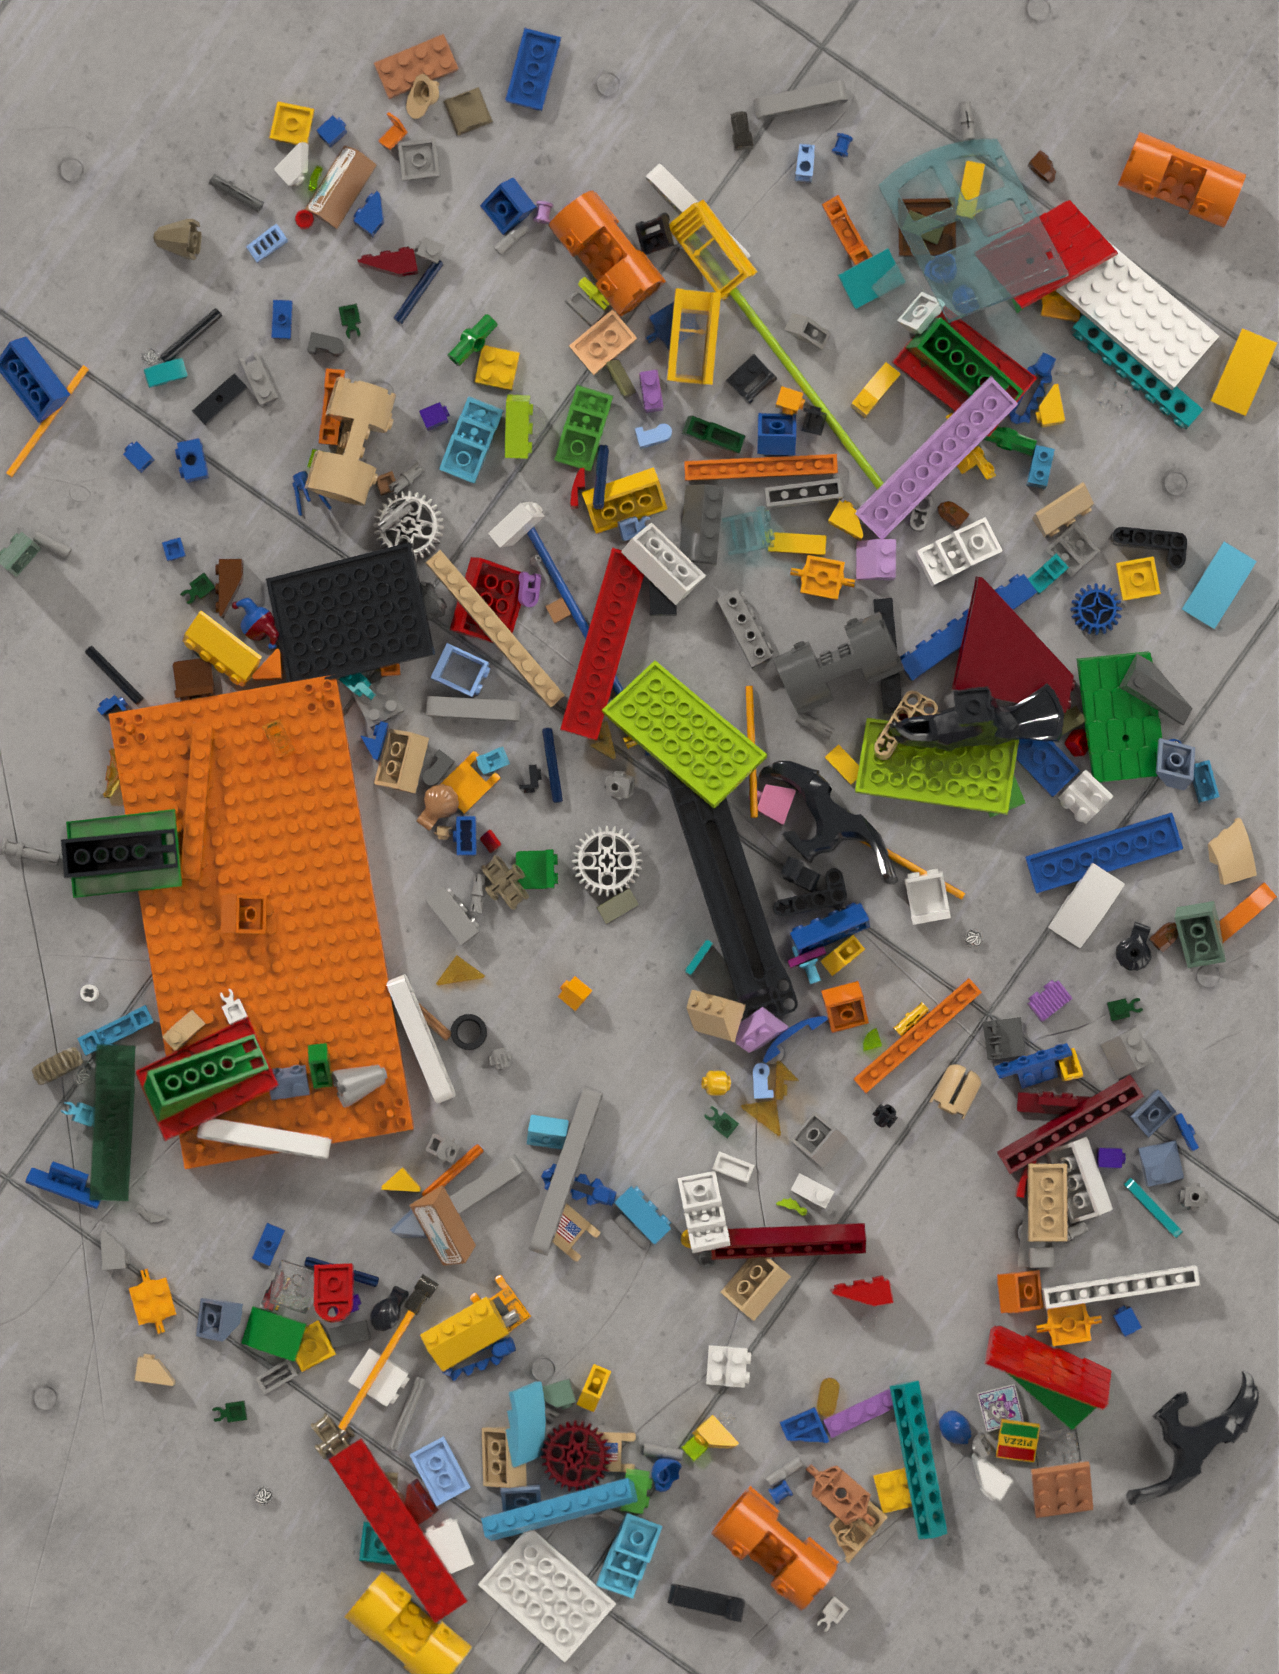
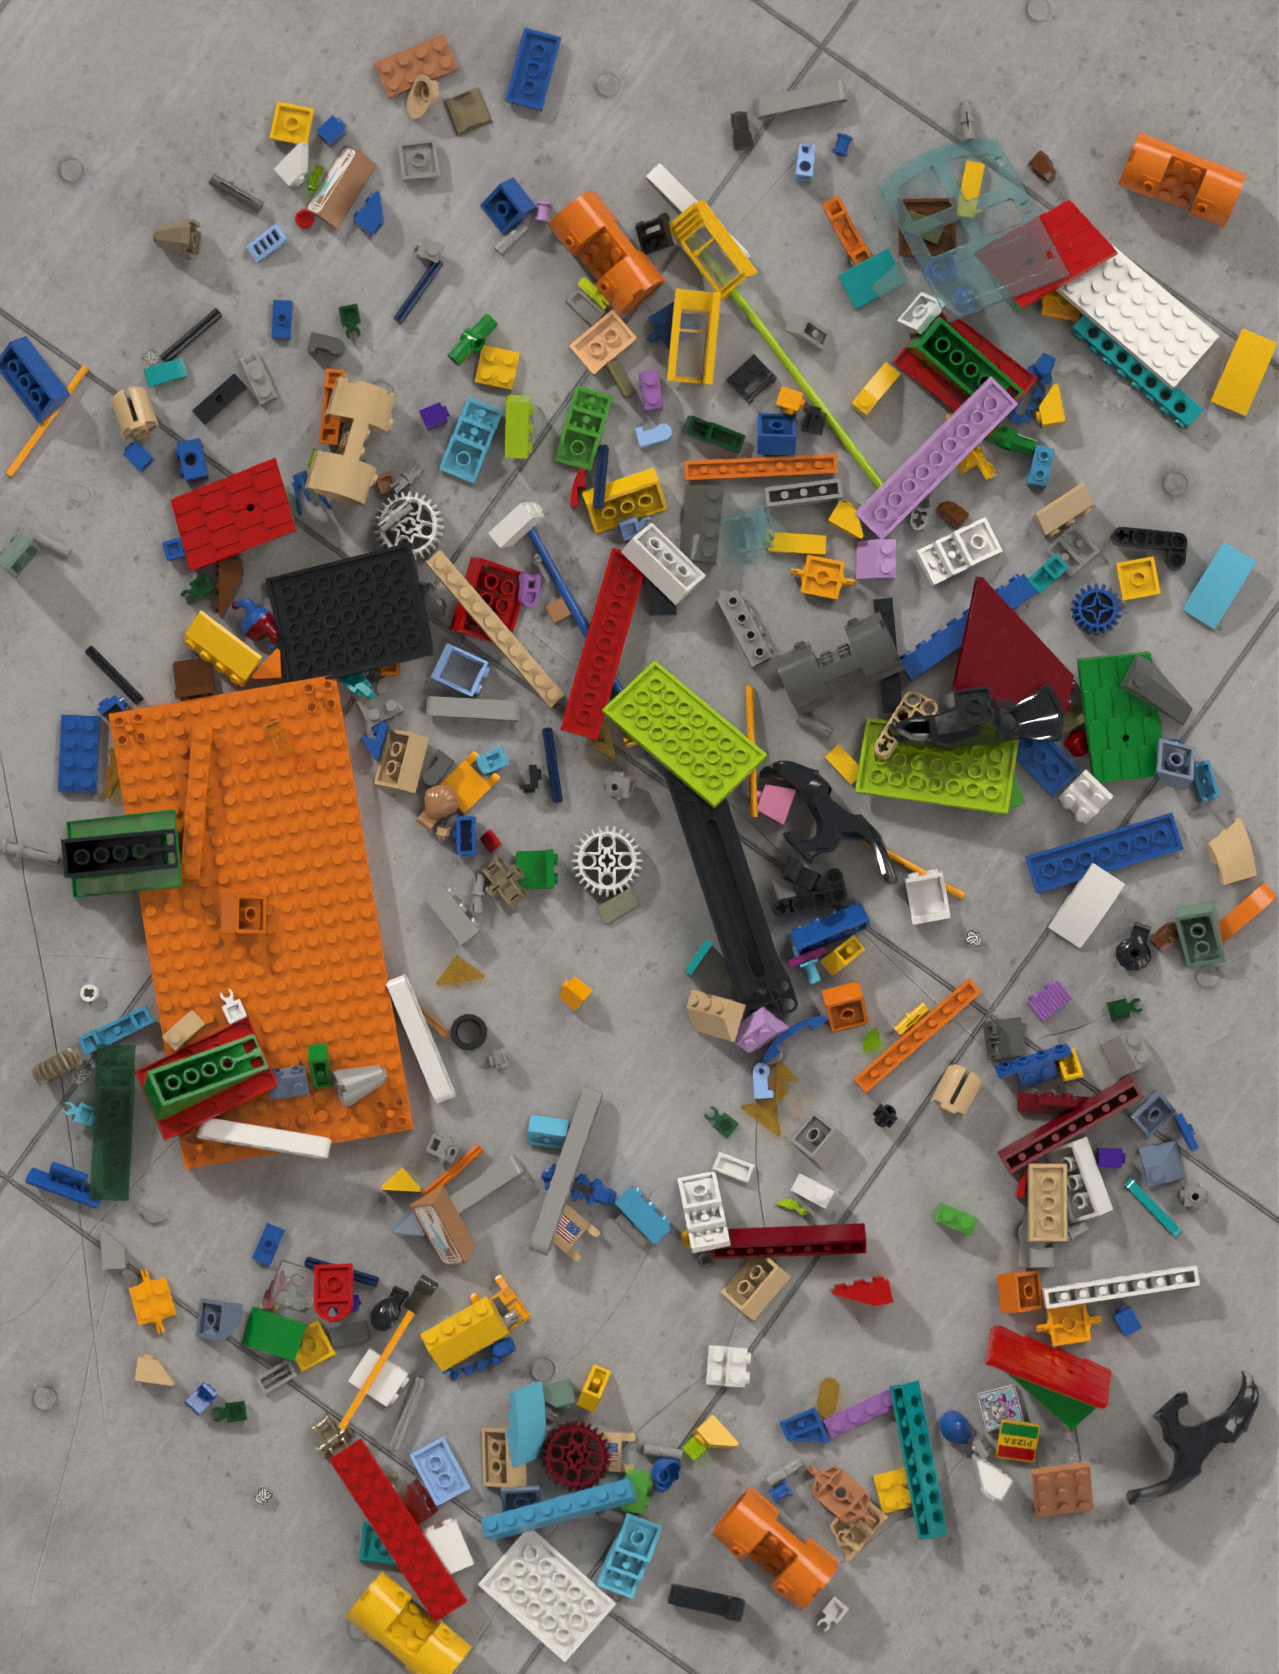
dark red slope [357,247,419,278] -> none
orange bracket [378,112,408,150] -> none
yellow head [701,1070,731,1096] -> none
none -> blue plate [58,715,101,793]
none -> tan cylinder [112,386,159,441]
none -> red piece [170,458,297,573]
none -> bracket [184,1382,217,1416]
none -> bright green brick [933,1202,978,1236]

